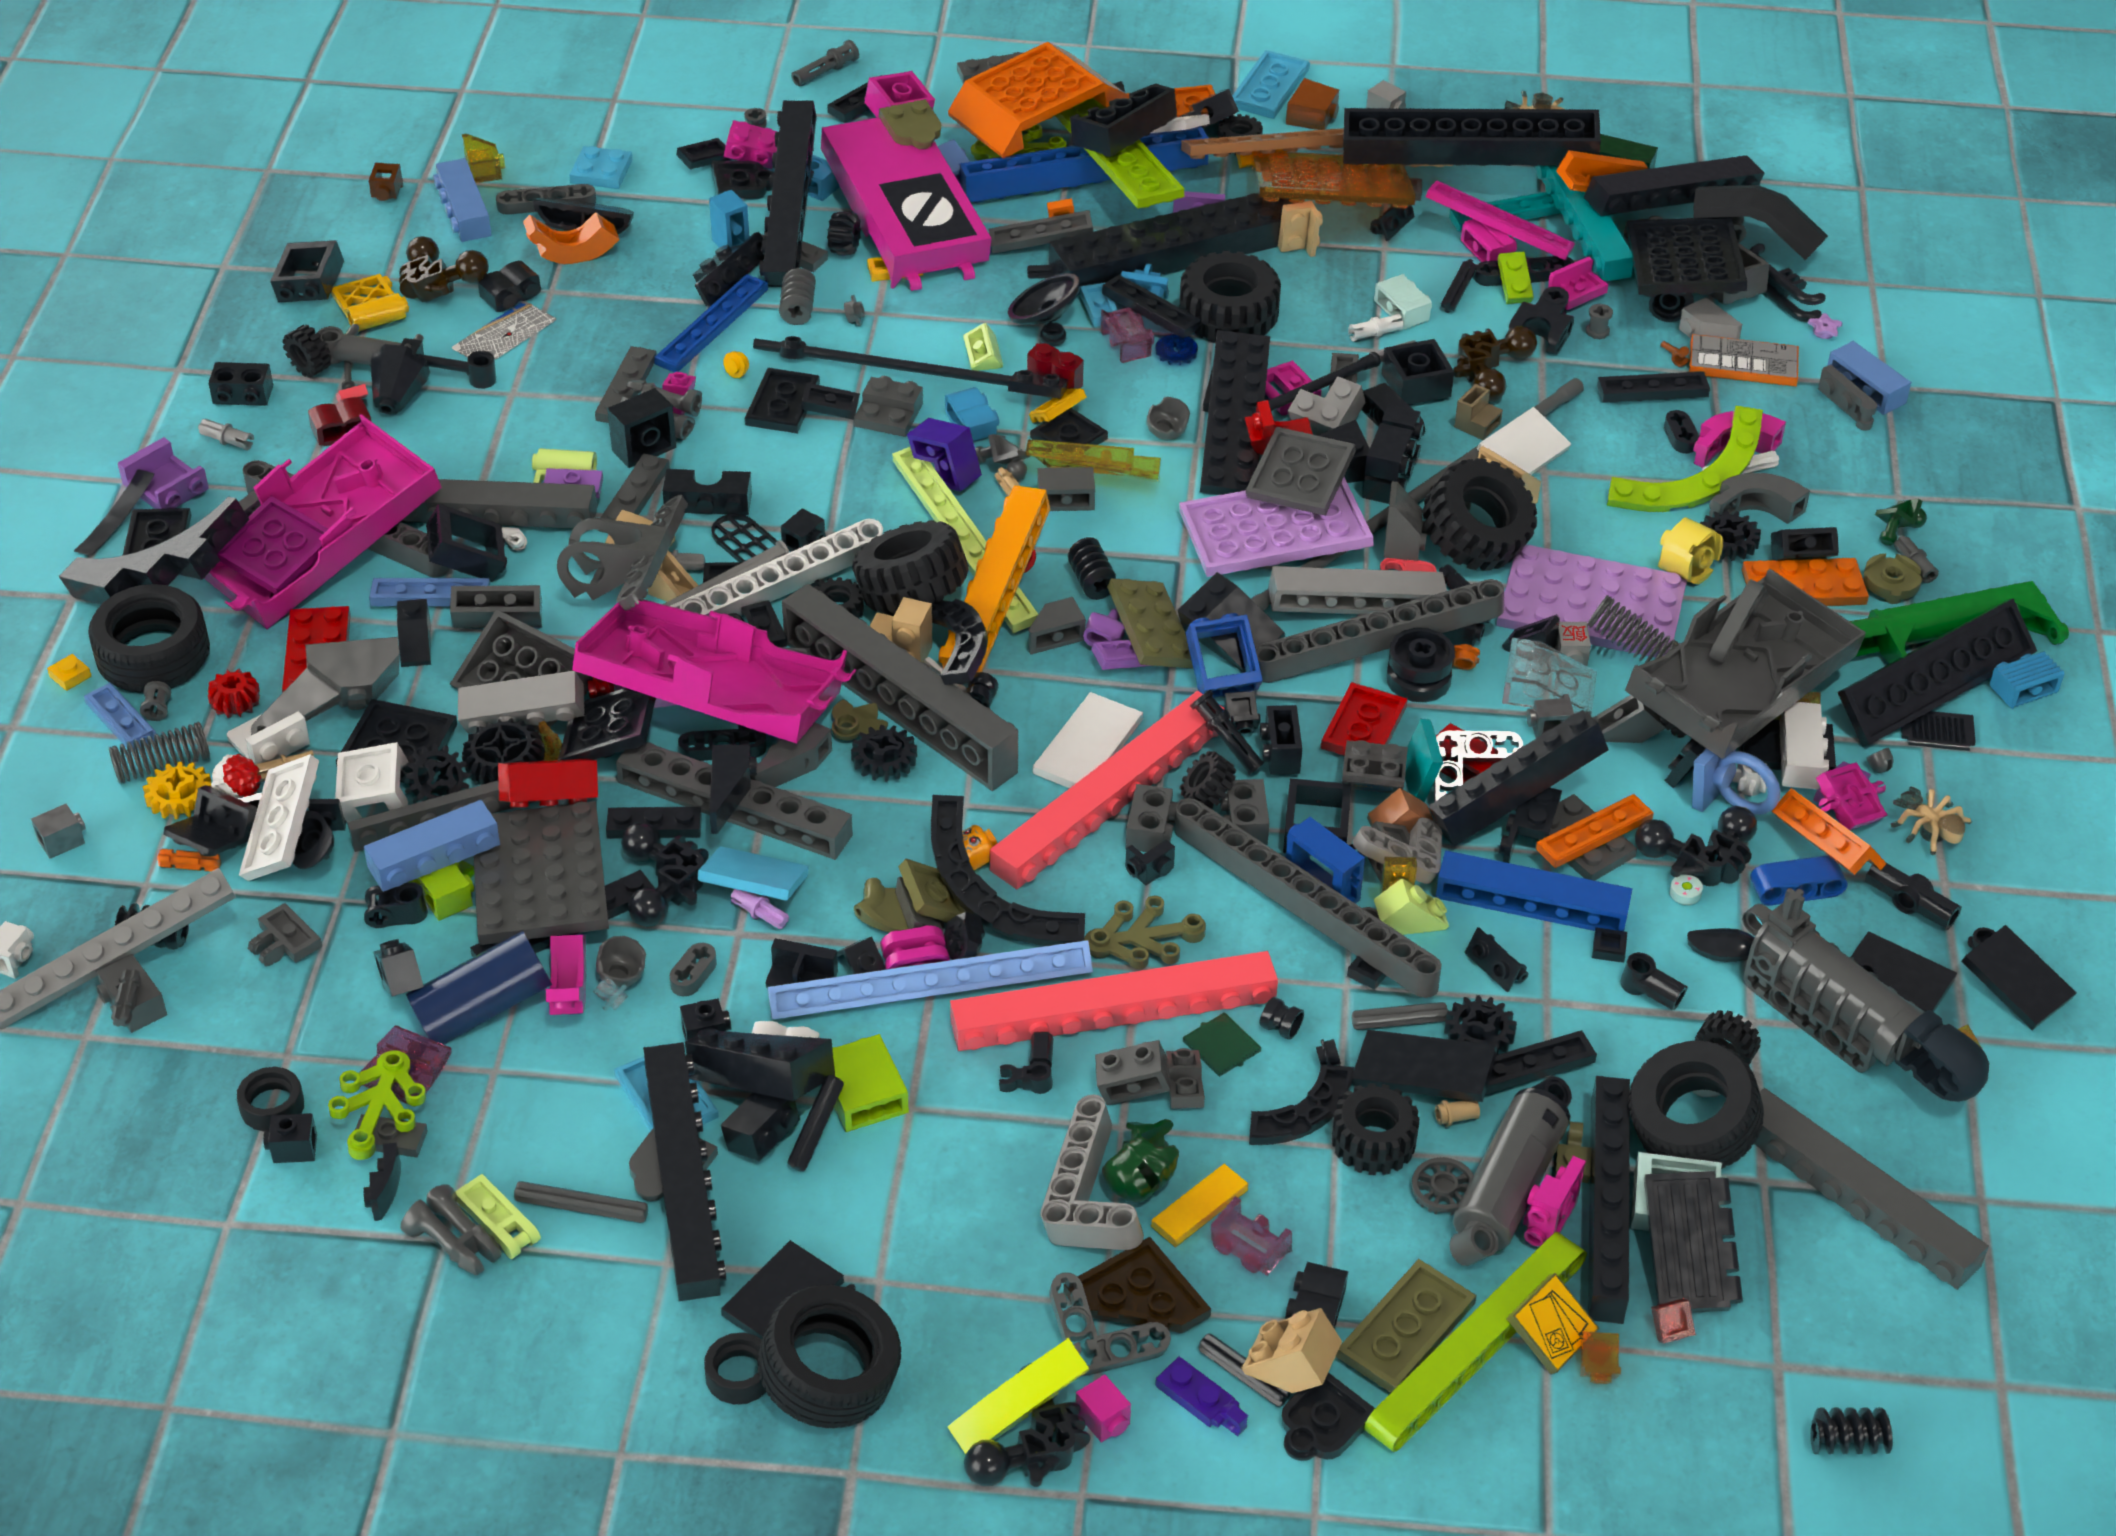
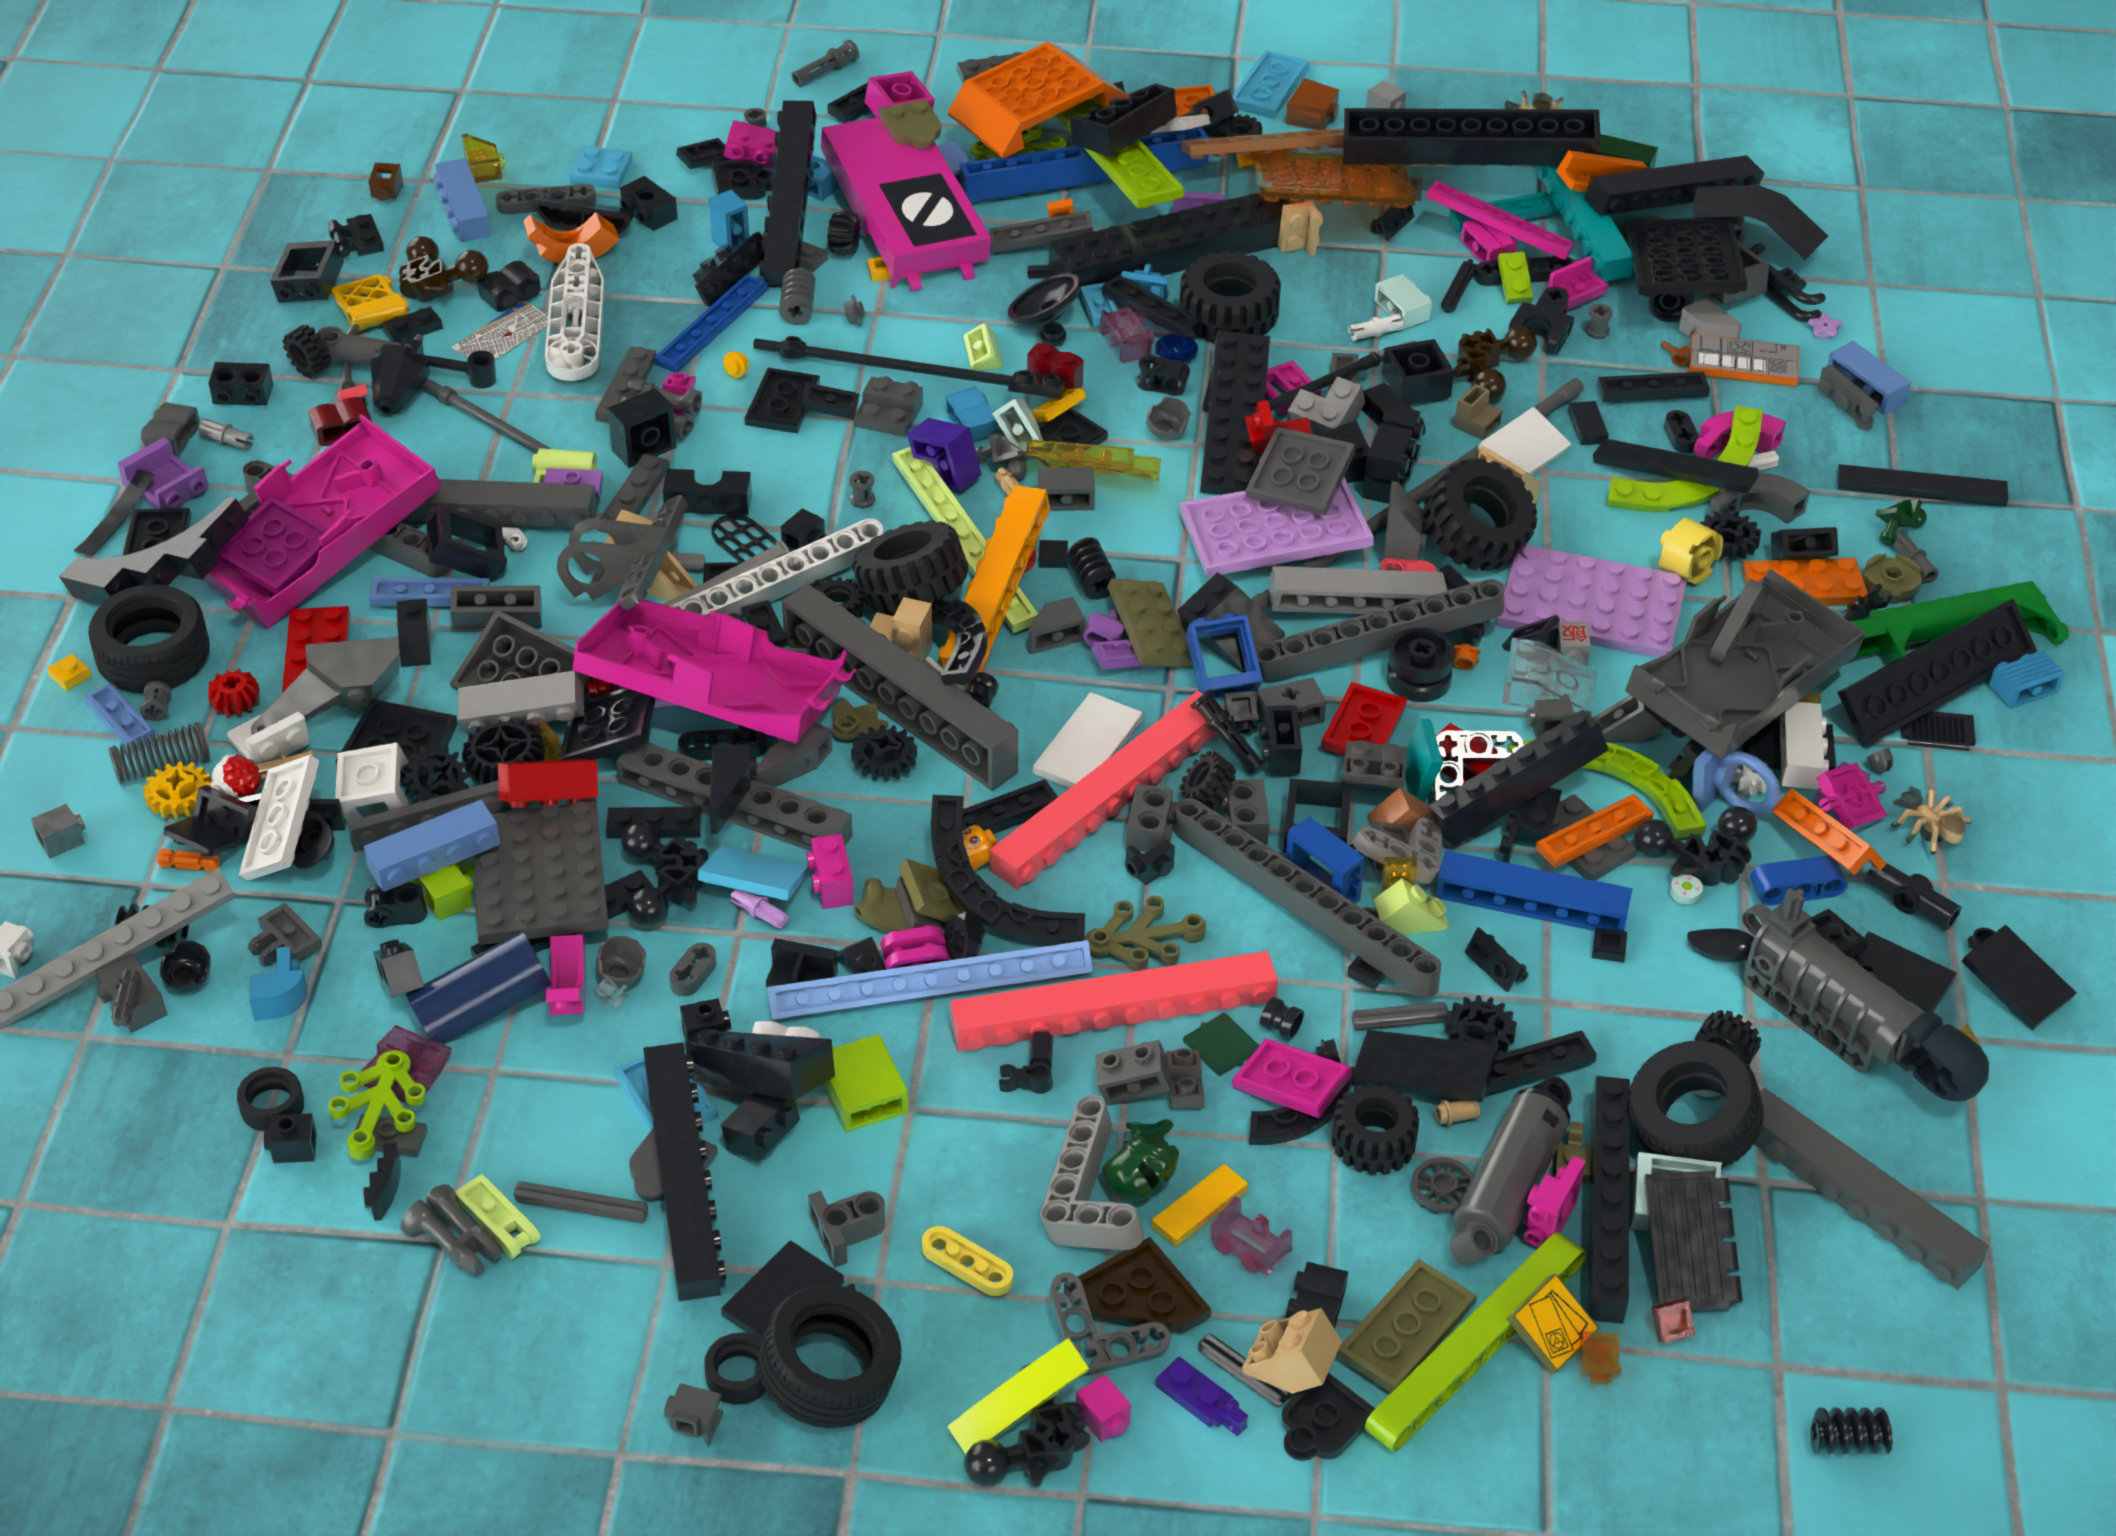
black axle [787,1075,844,1171] -> none
dark grey piece [1587,595,1680,663] -> none
black piece [1620,952,1688,1010] -> none
none -> dark grey brick [141,402,200,456]
none -> black hair [160,941,211,993]
none -> dark azure brick [249,946,308,1021]
none -> black plate [328,214,384,257]
none -> black plate [382,306,443,343]
none -> dark grey bar [424,379,550,453]
none -> white beam [545,243,605,381]
none -> black brick [620,176,678,231]
none -> dark grey window [664,1383,723,1448]
none -> dark pink brick [806,834,854,909]
none -> dark grey tile [808,1191,886,1267]
none -> dark grey bush [849,471,875,509]
none -> light yellow plate [922,1226,1013,1296]
none -> black plate [962,779,1058,832]
none -> light aqua slope [992,398,1044,460]
none -> black tile [1039,540,1068,568]
none -> black piece [1137,355,1190,396]
none -> dark pink tile [1232,1038,1352,1118]
none -> dark grey brick [1256,677,1326,728]
none -> lime plate [1507,739,1707,839]
none -> black tile [1568,401,1609,445]
none -> black tile [1593,438,1759,493]
none -> black plate [1810,908,1868,957]
none -> black tile [1837,464,2009,506]
none -> black plate [1843,584,1892,621]

